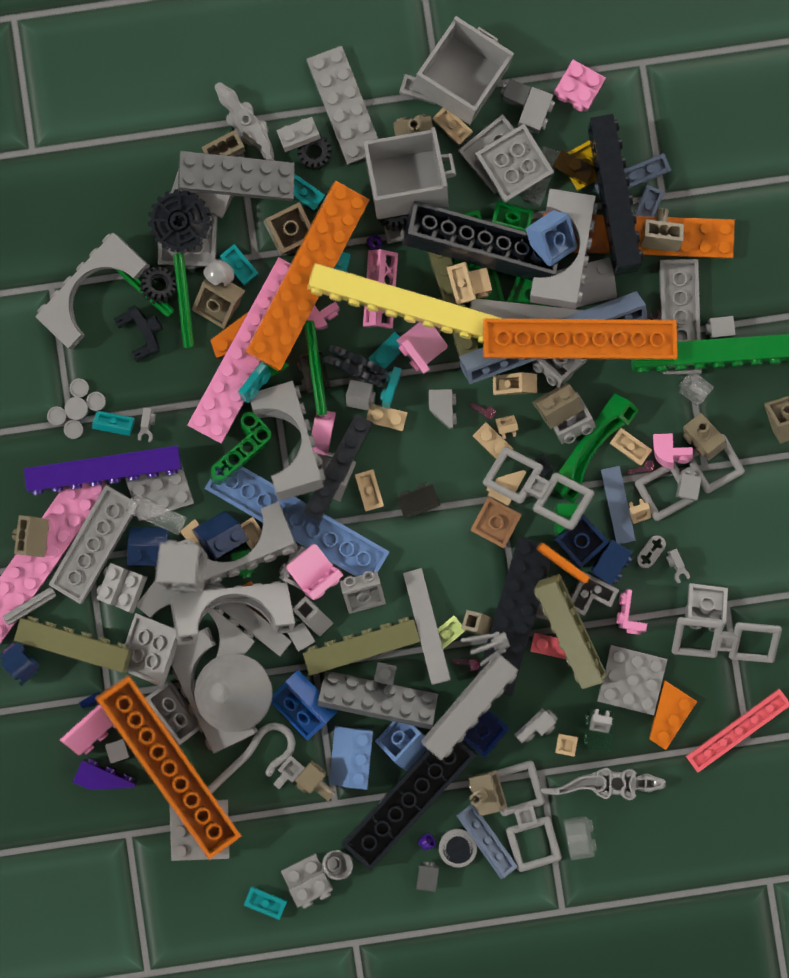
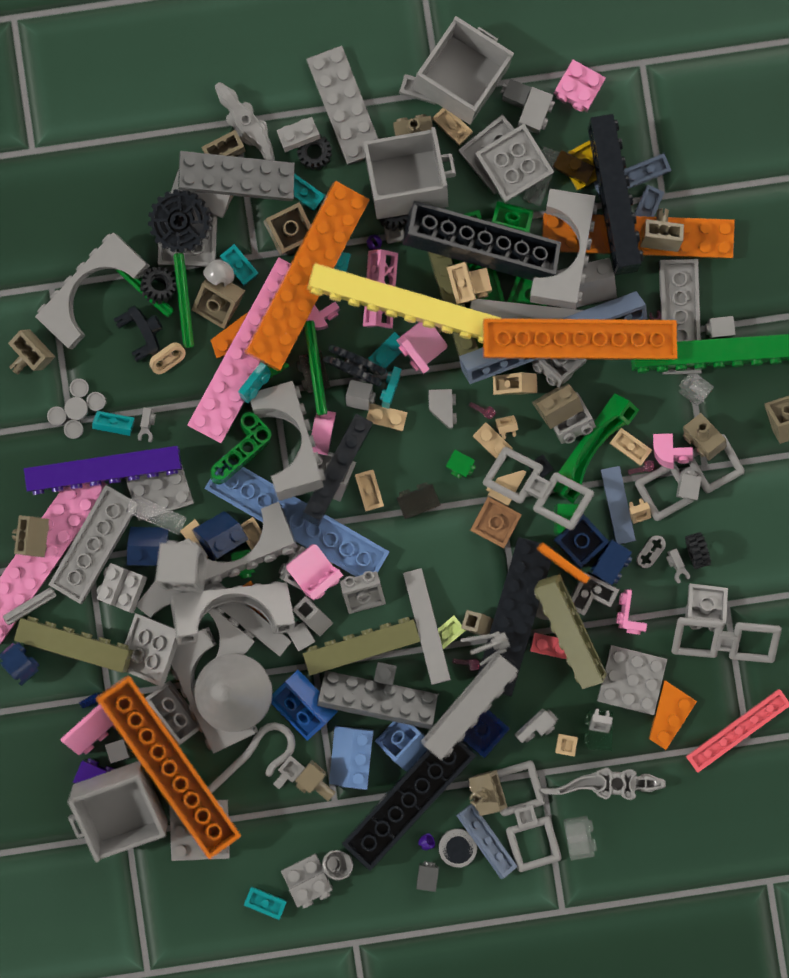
medium blue slope [526,210,578,266] -> none
none -> dark tan brick [8,329,55,374]
none -> light grey container [68,761,168,862]
none -> tan plate [149,343,186,374]
none -> green brick [445,450,476,479]
none -> black tyre [685,532,711,569]

